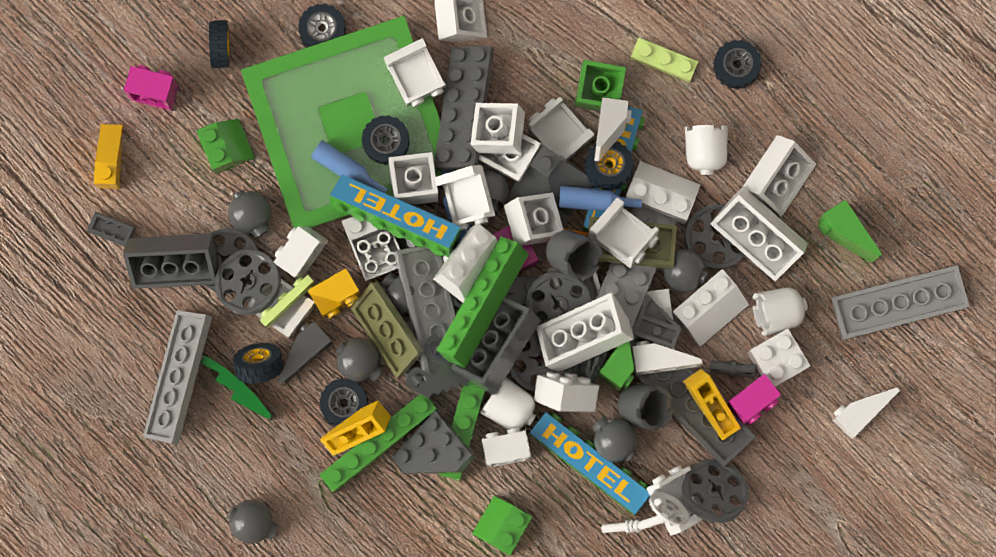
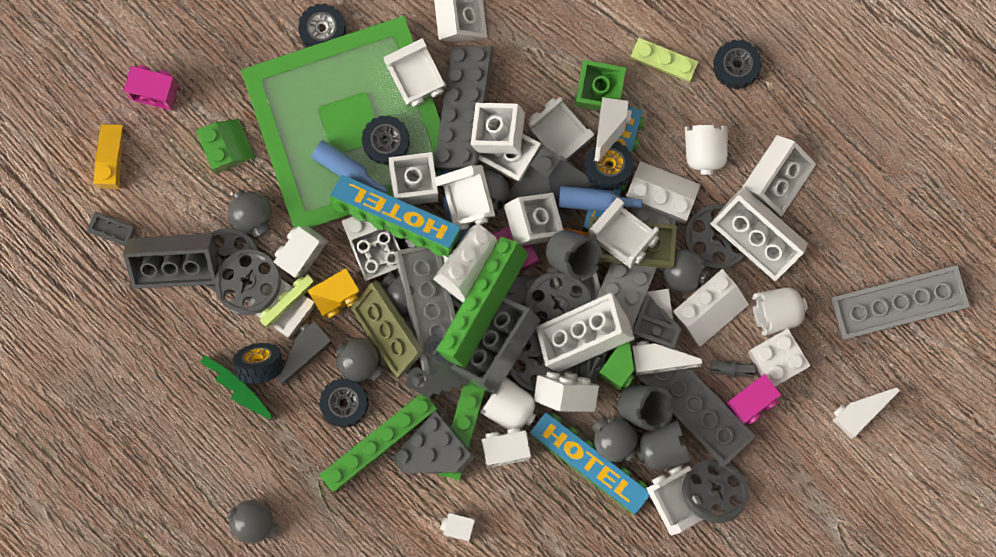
light grey plate [143,310,212,445] -> none
black wheel [209,20,230,68] -> none
yellow slope [320,400,391,456] -> none
bright green slope [472,496,532,556] -> none
white dish [601,492,689,533] -> none
yellow slope [683,369,741,440] -> none
bright green slope [818,200,882,263] -> none
none -> white brick [440,513,475,542]
none -> dark grey cylinder [636,421,691,471]

